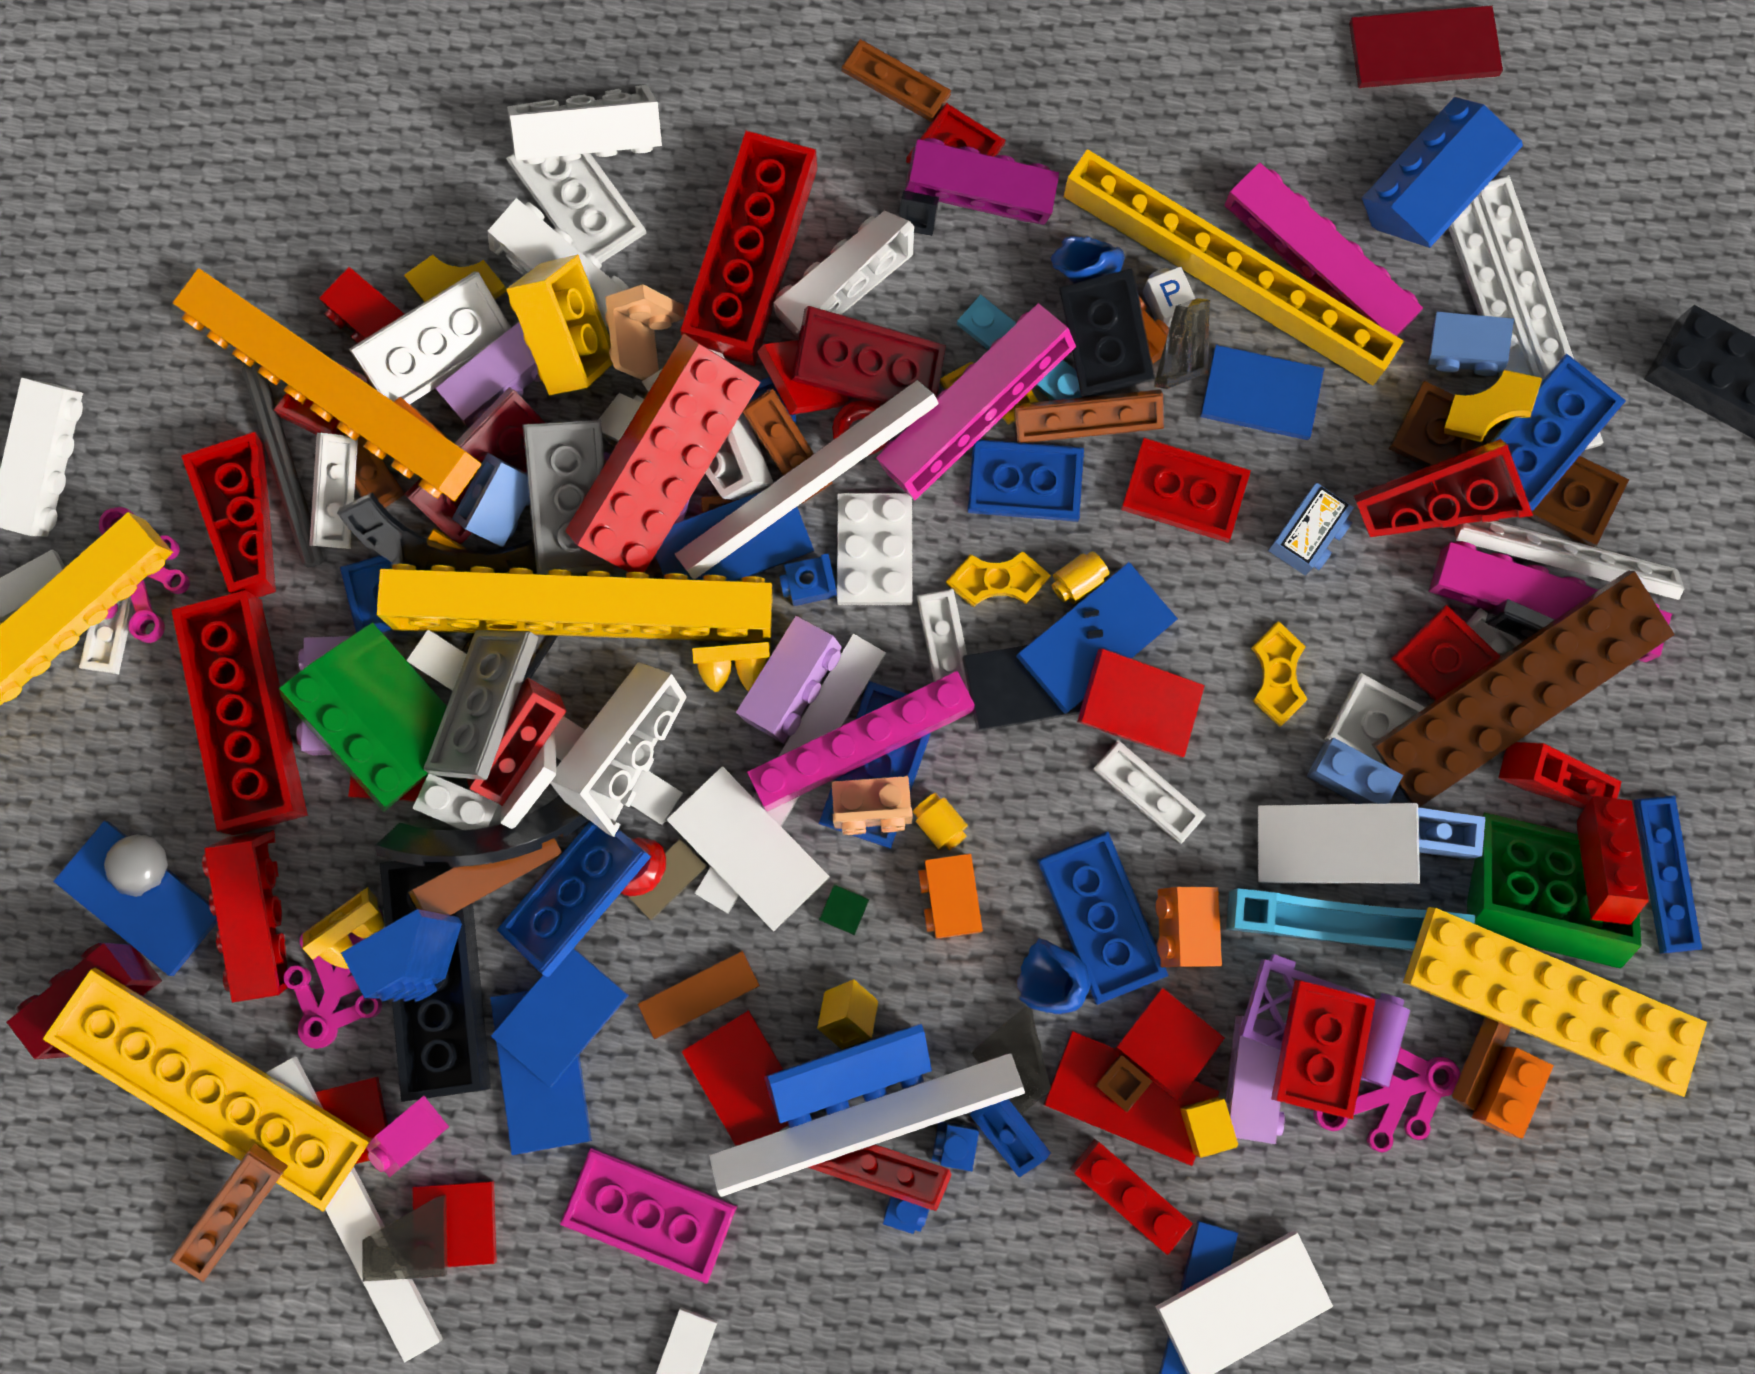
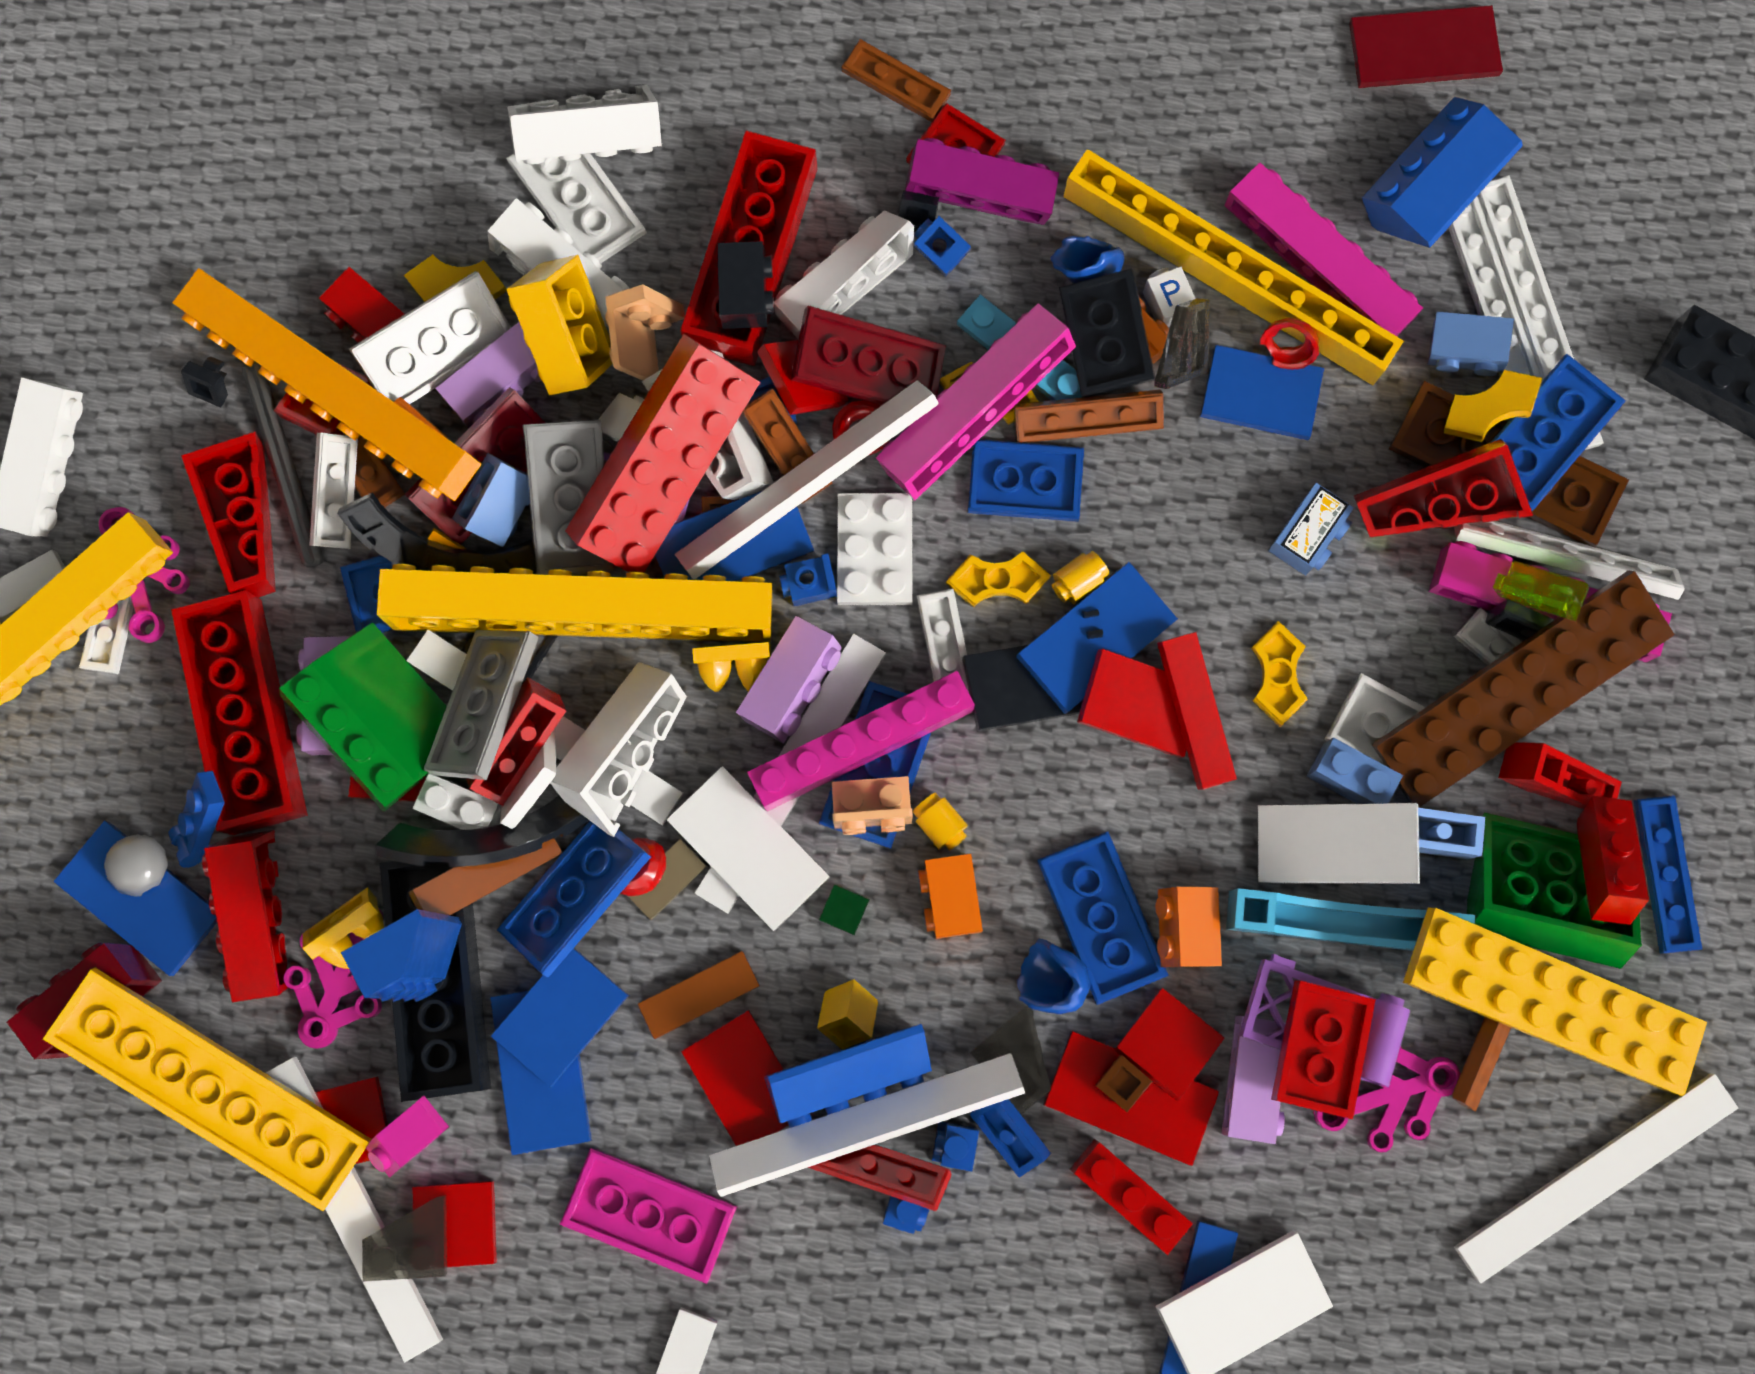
dark orange tile [170,1143,288,1282] -> none
white tile [1093,740,1206,845] -> none
red plate [1121,438,1251,543] -> none
yellow panel [1180,1097,1238,1158] -> none
red tile [1391,605,1501,701] -> none
orange brick [1471,1046,1554,1139] -> none
none -> blue plate [168,771,225,868]
none -> black tile [181,356,228,408]
none -> black brick [718,241,774,329]
none -> blue brick [914,216,971,277]
none -> red tile [1157,632,1237,790]
none -> red piece [1260,318,1319,370]
none -> white tile [1454,1074,1739,1284]
none -> clear neon green bracket [1493,561,1589,621]

